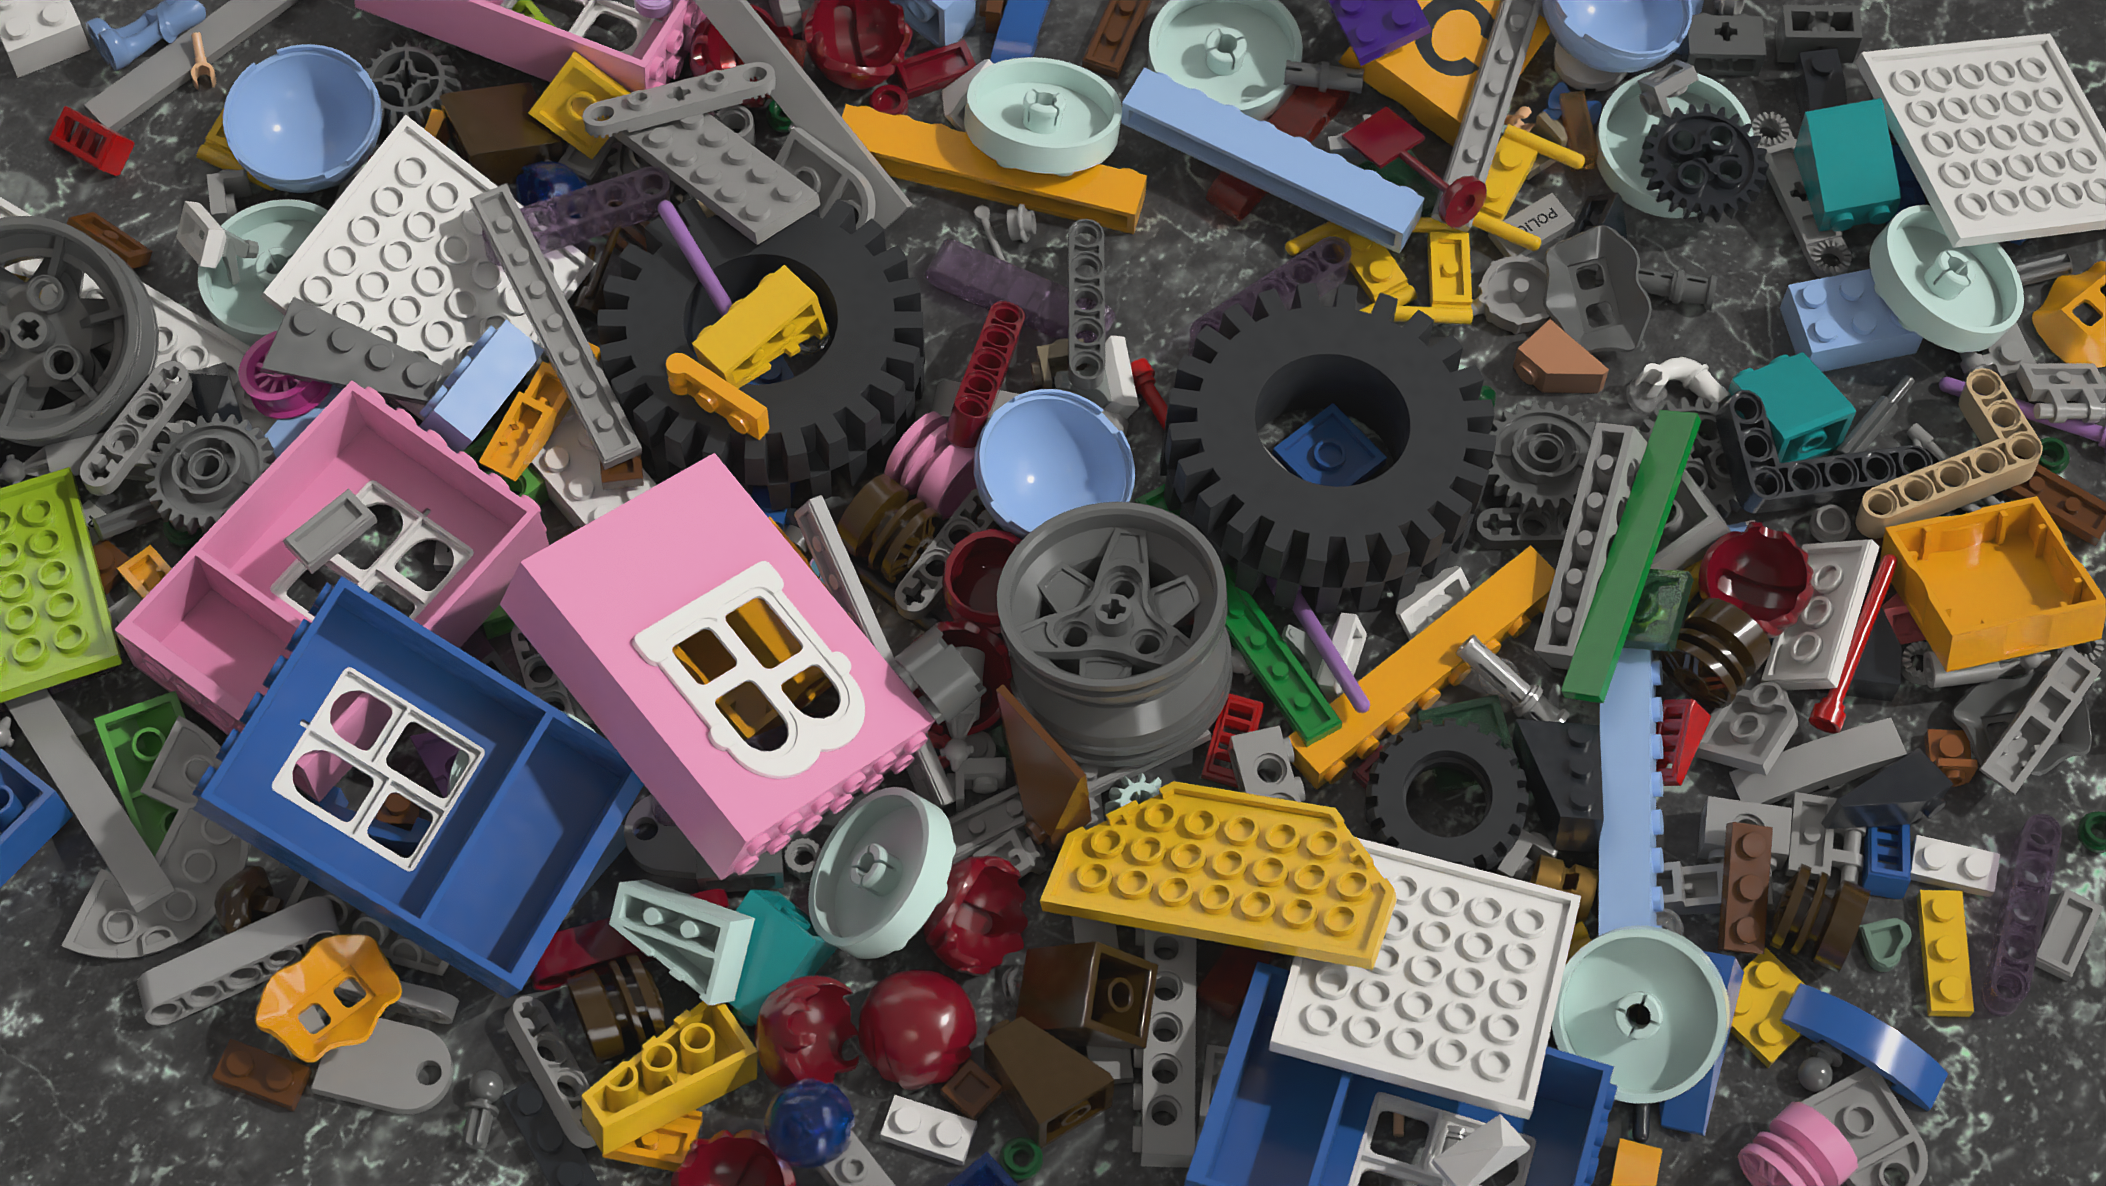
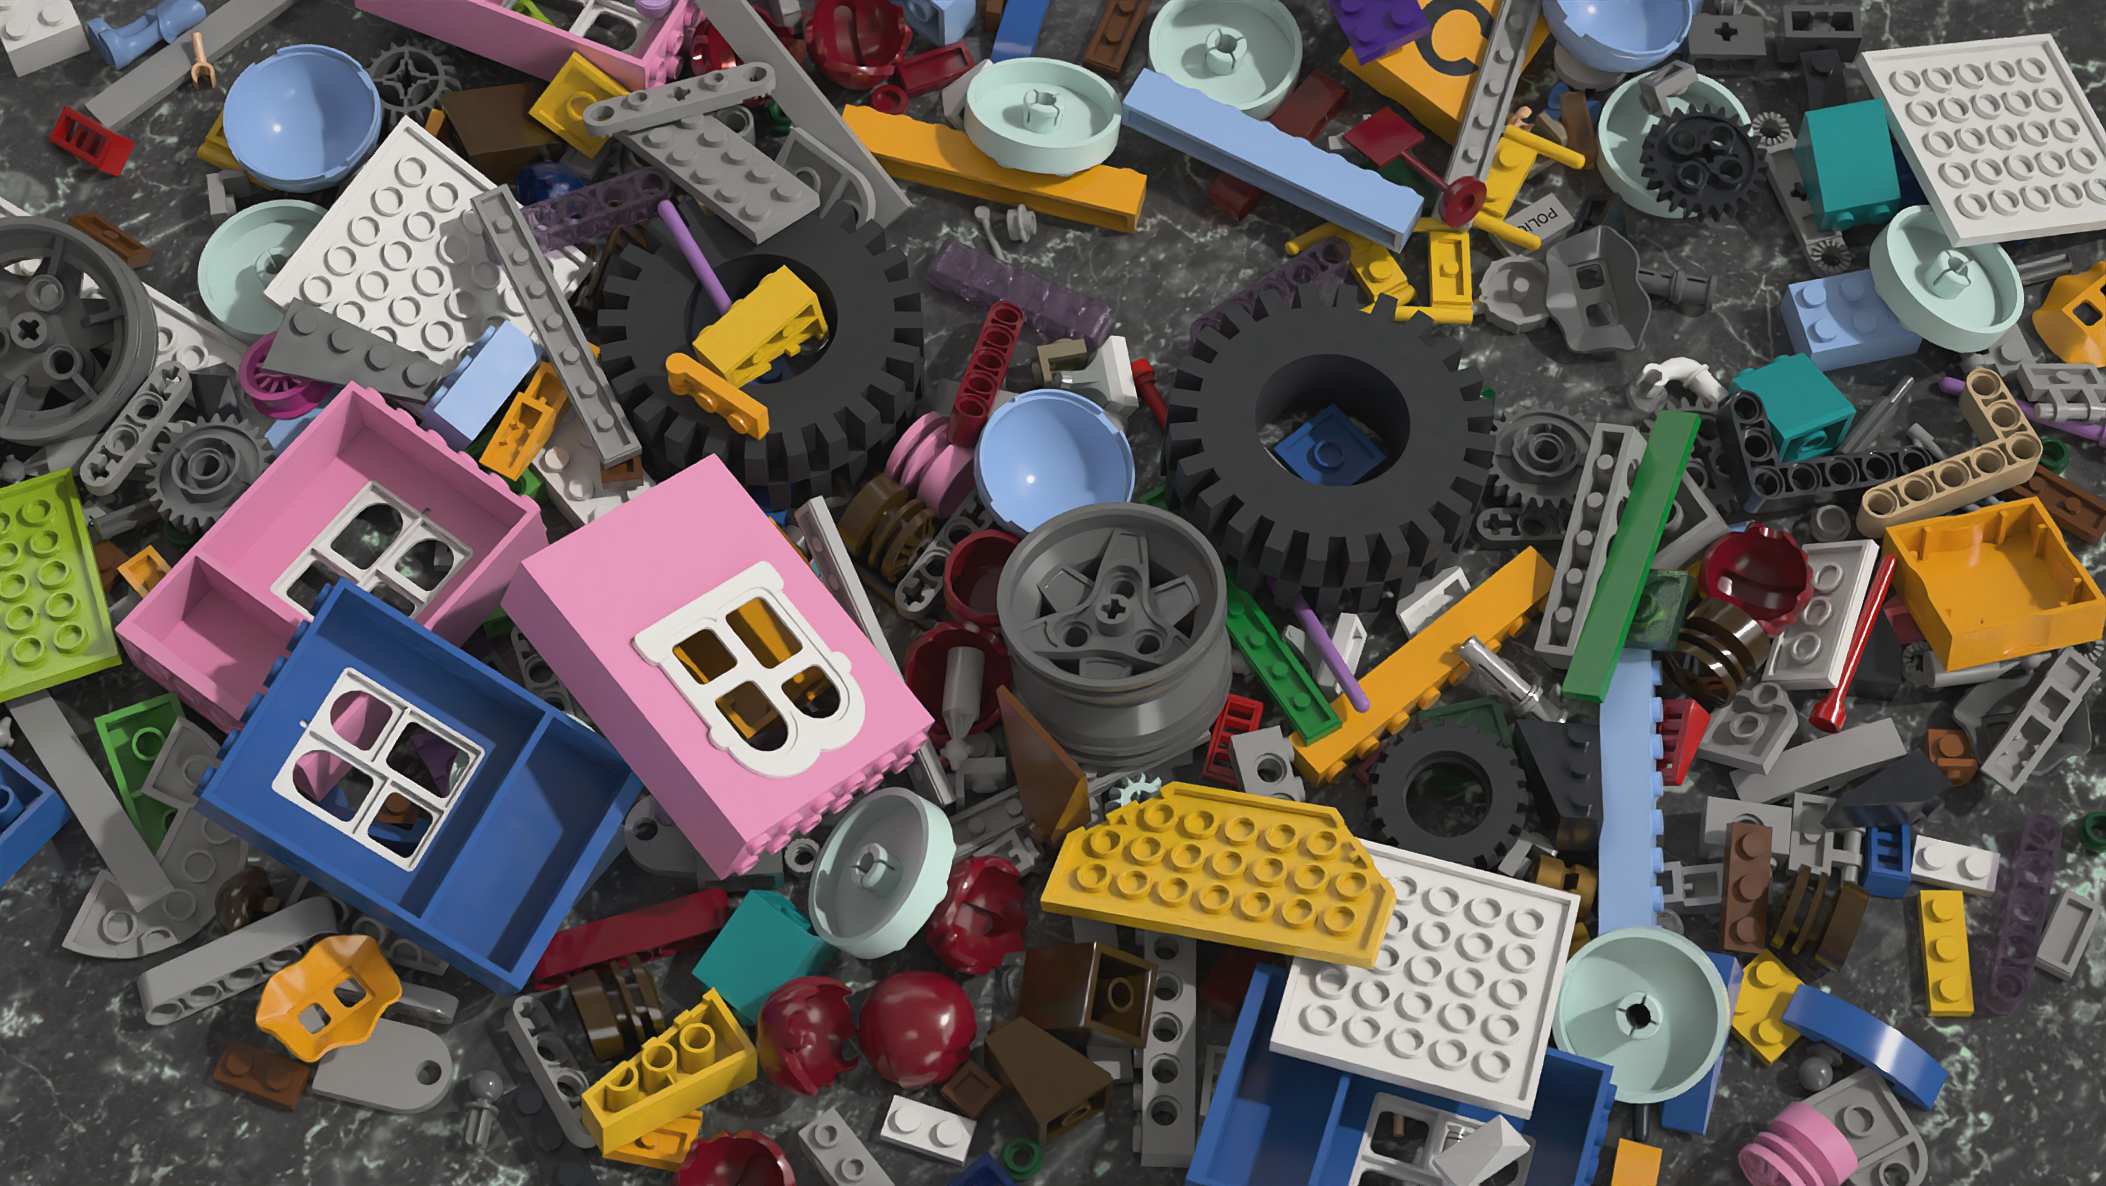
white piece [176,201,259,285] -> none
light grey tile [283,488,377,574] -> none
light aqua wedge [609,880,755,1006] -> none
clear blue cylinder [764,1077,855,1169] -> none
dark grey brick [891,626,987,725] -> none
dark grey beam [1067,219,1105,391] -> none
dark grey pin [1284,60,1364,94] -> none
nougat slope [1513,319,1609,393] -> none
sand green tile [1857,918,1912,972] -> none

